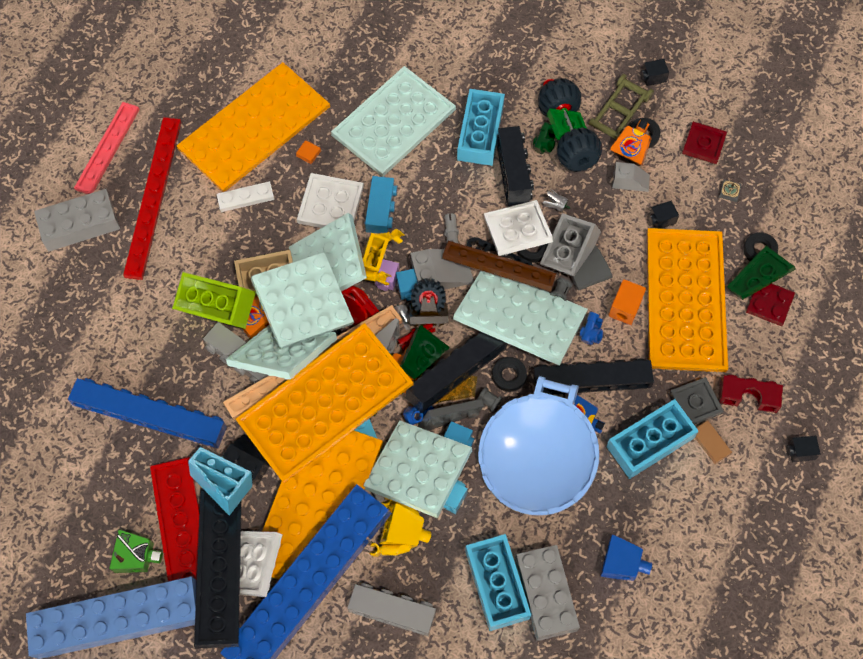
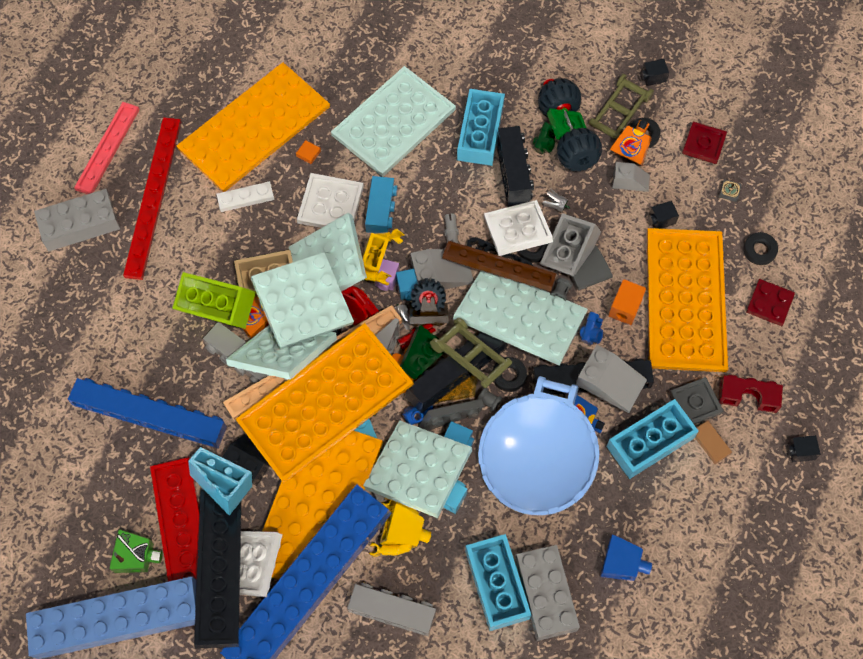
dark green wing [727,246,796,300] -> none
none -> olive piece [430,318,512,388]
none -> light grey slope [576,345,647,413]

